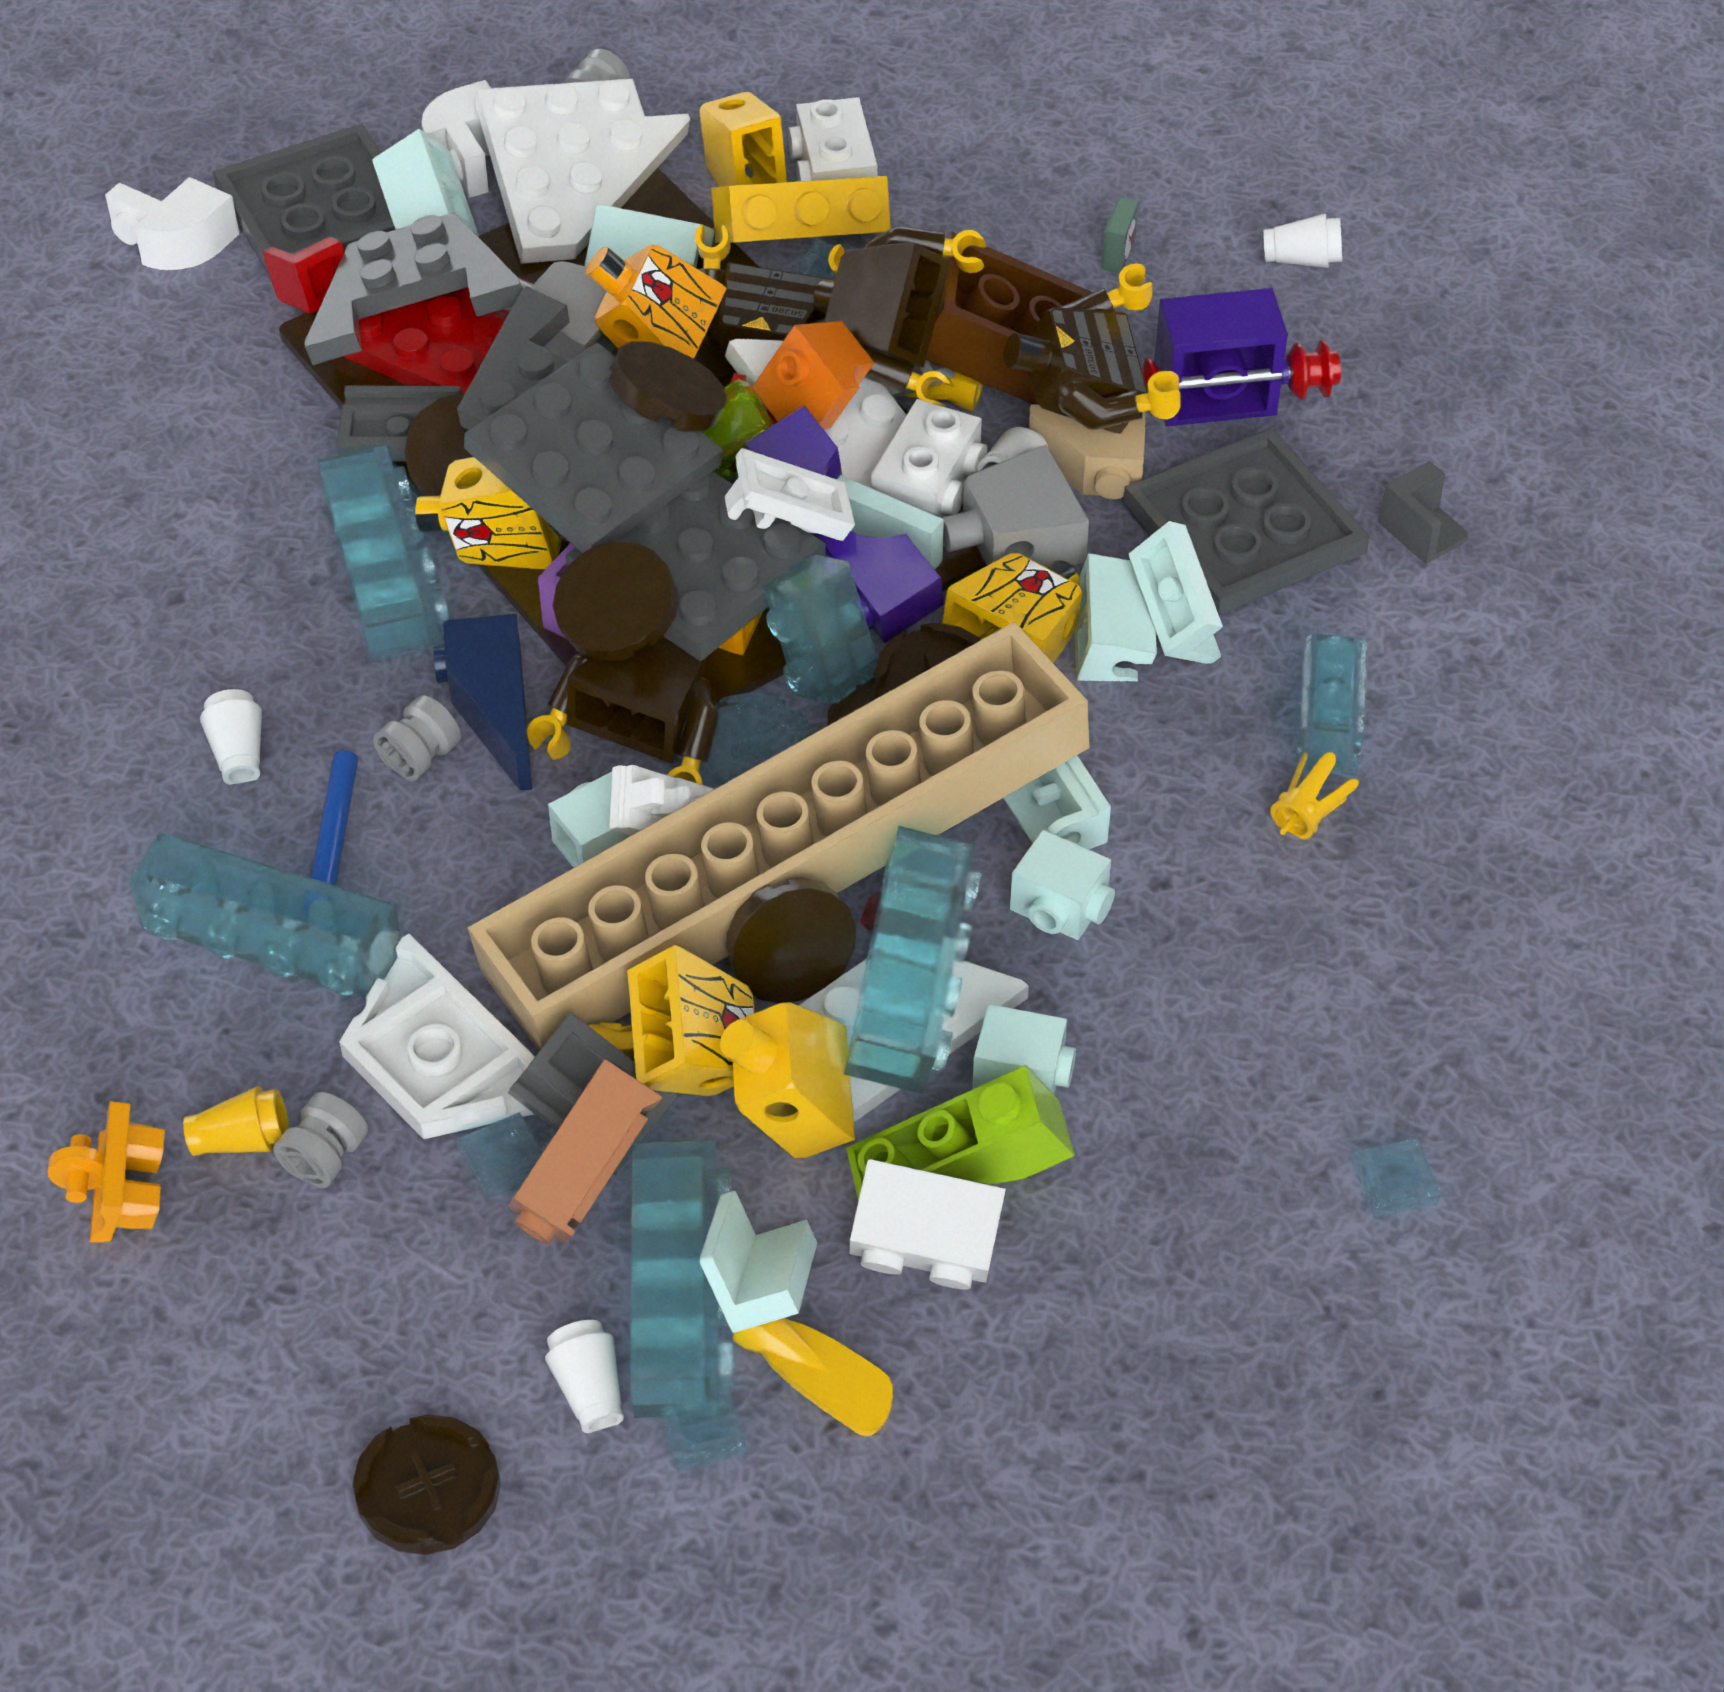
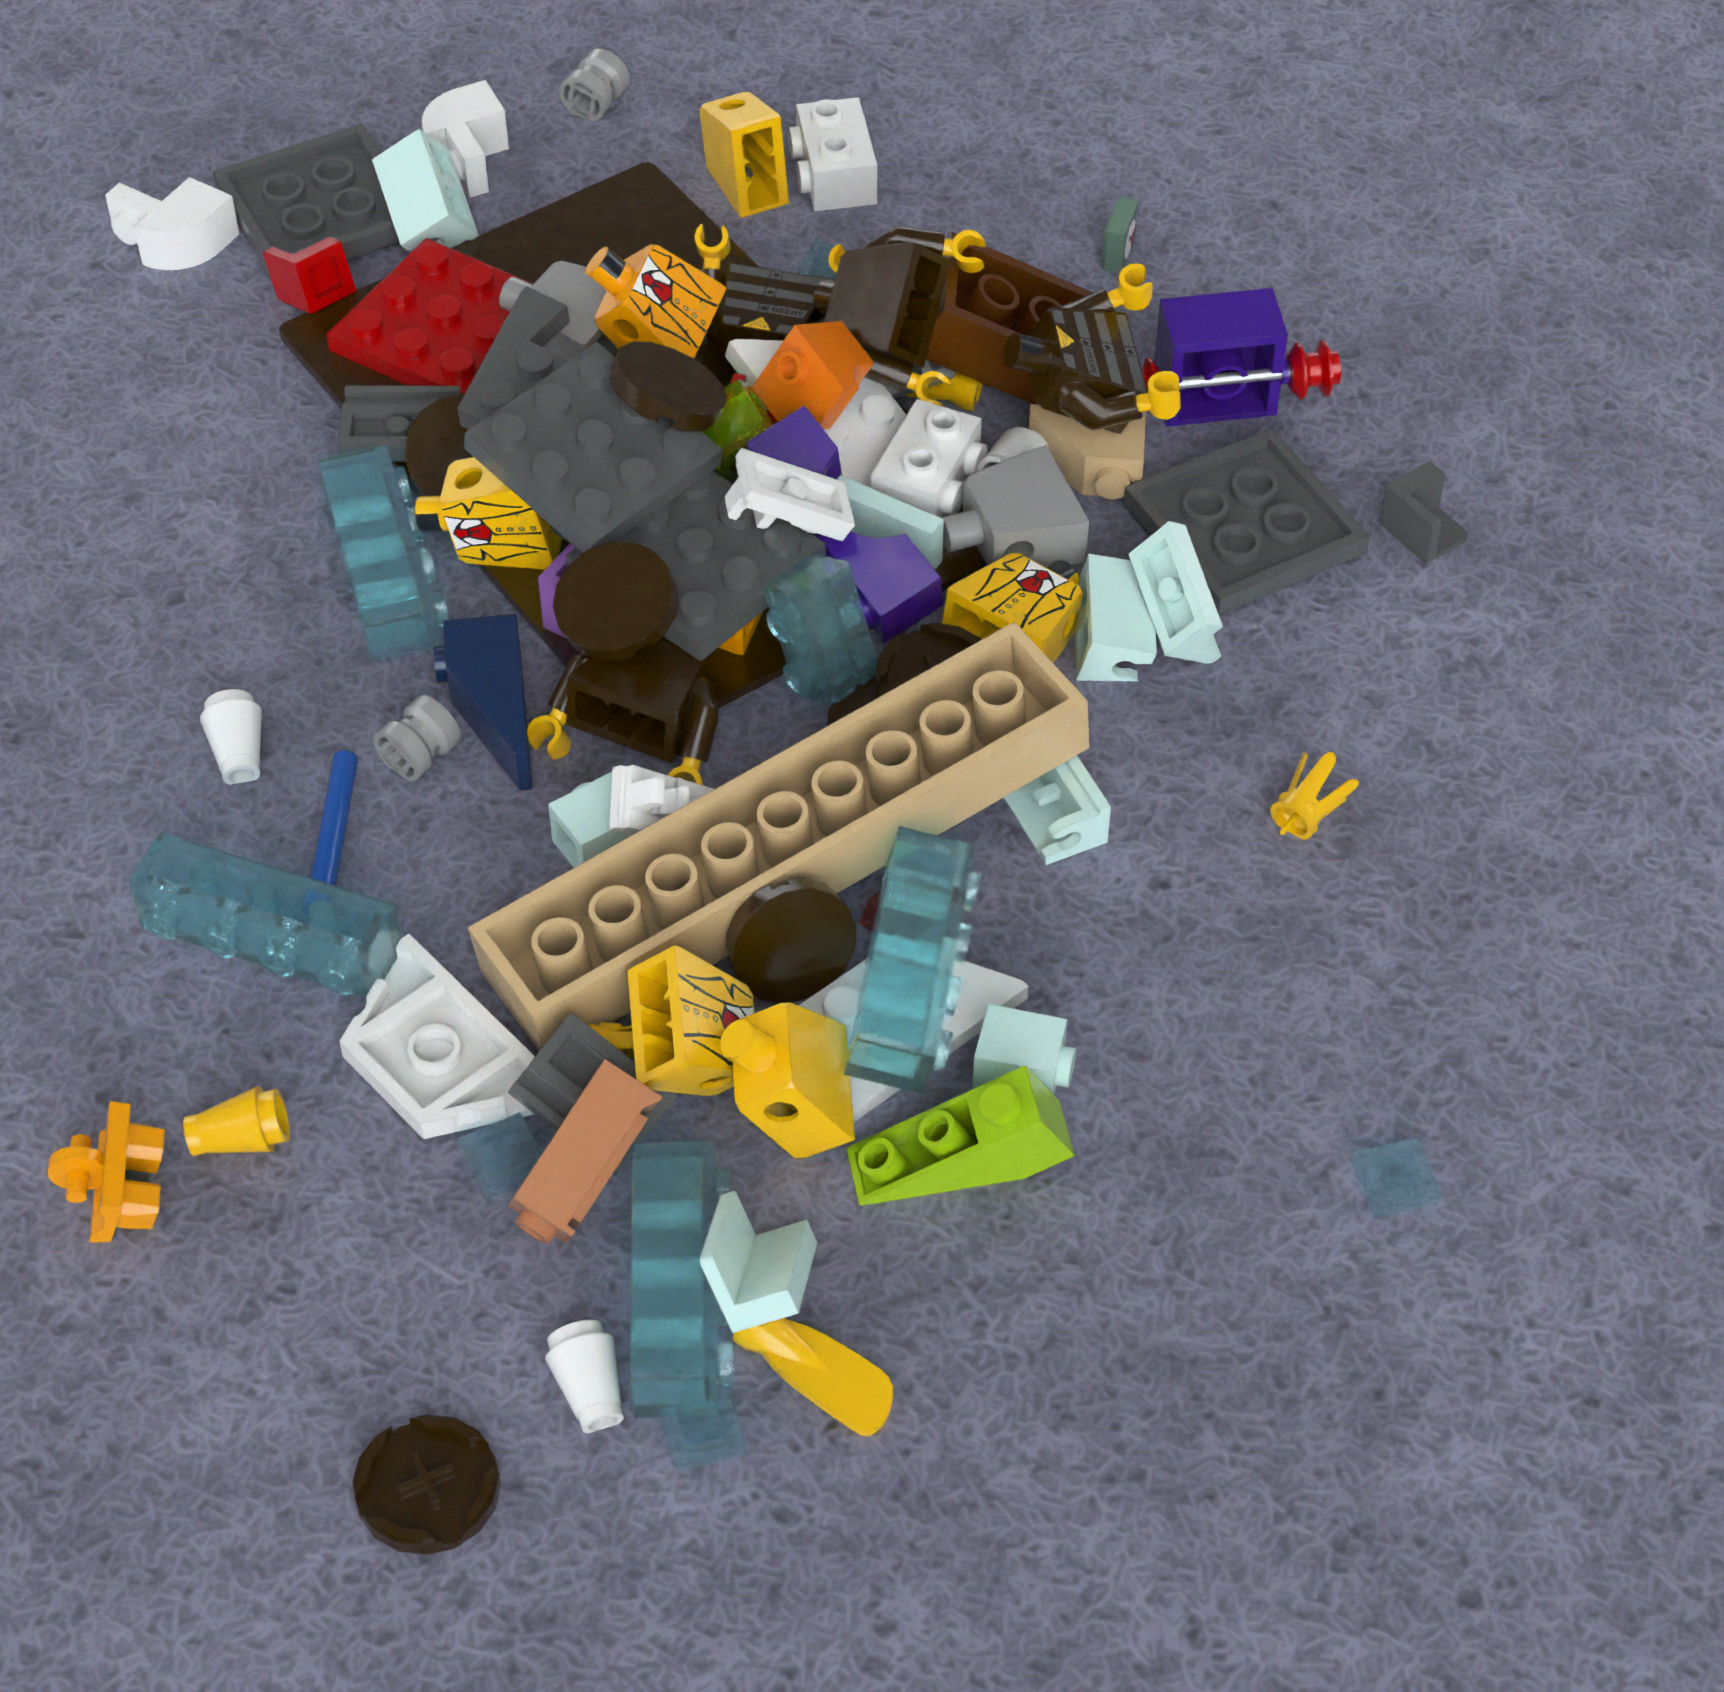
light grey wheel [273,1092,368,1188] -> none
wing [305,213,523,365] -> none
white wing [475,78,690,264] -> none
light aqua panel [585,204,715,268] -> none
clear light blue tile [699,692,812,788] -> none
yellow brick [711,176,891,243] -> none
white brick [850,1159,1006,1289] -> none
light aqua brick [1010,830,1115,940] -> none
white cone [1263,213,1342,268] -> none
clear light blue brick [1294,633,1367,777] -> none

